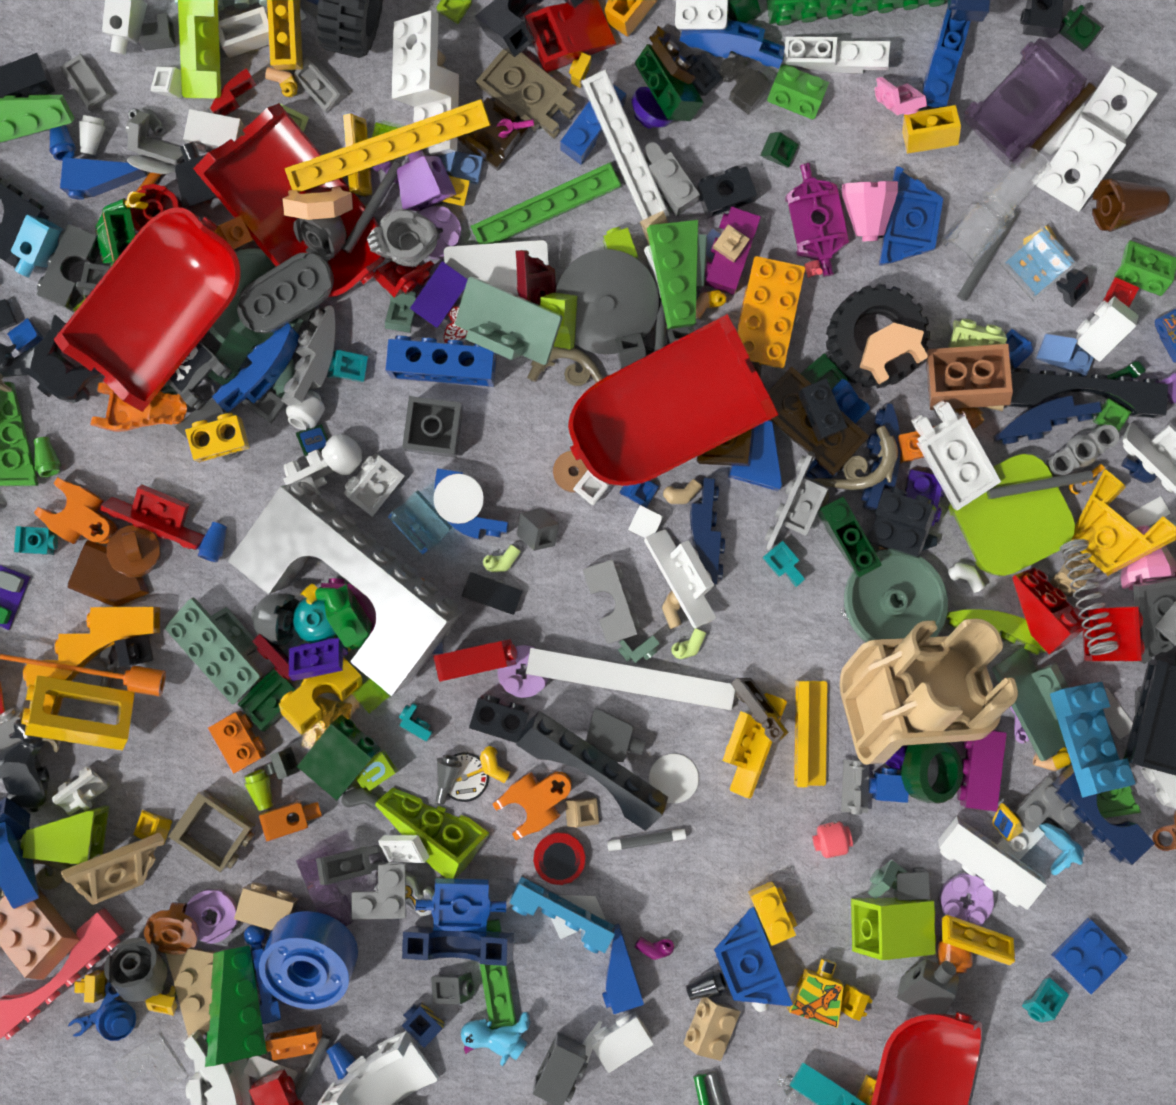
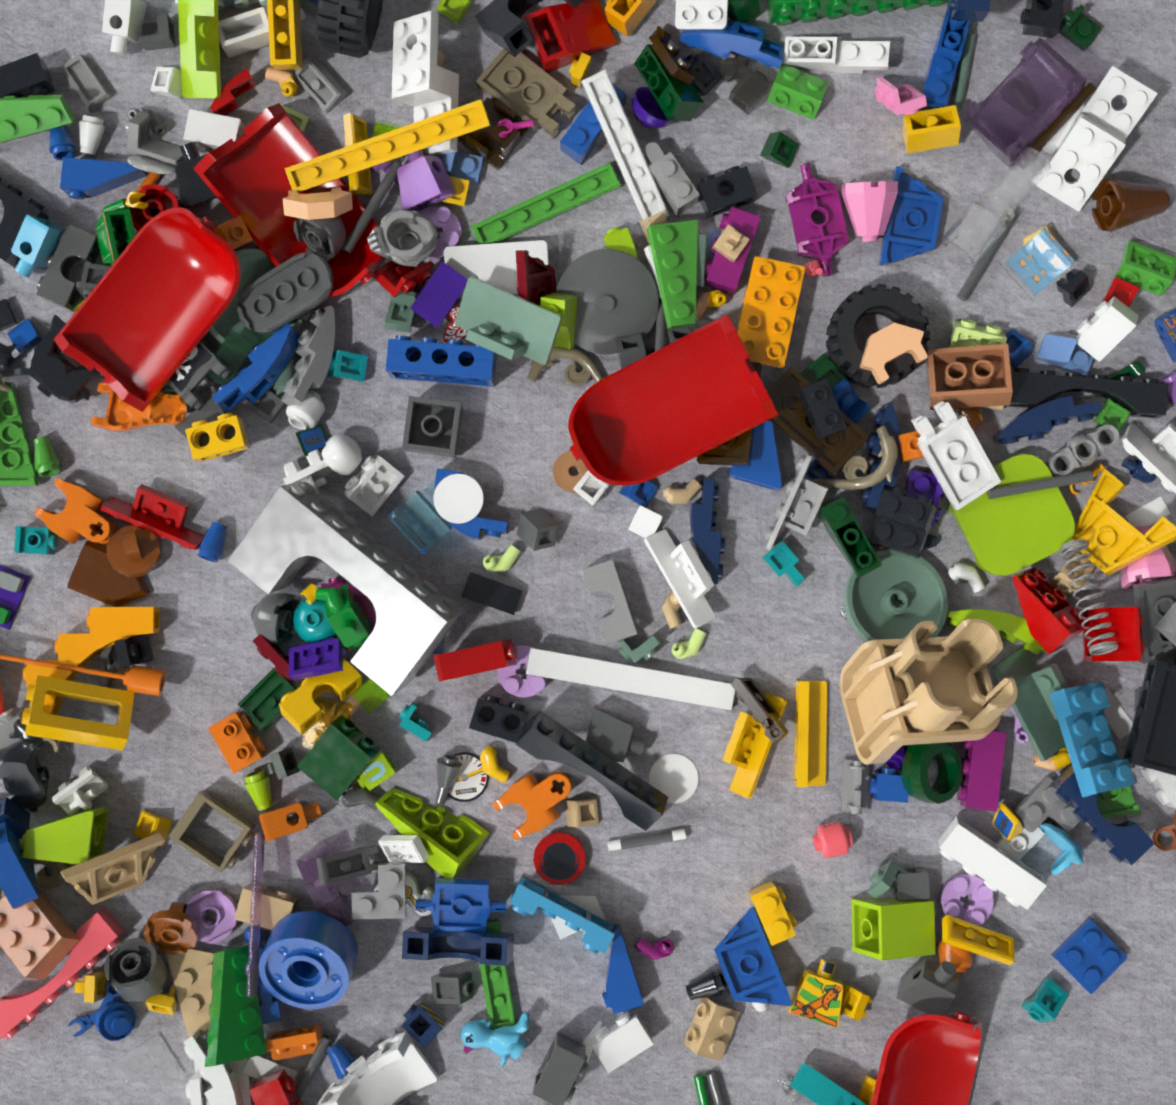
sand green bracket [165,597,262,705] -> none
none -> clear purple bar [245,833,265,997]
none -> sand green bar [952,34,975,112]

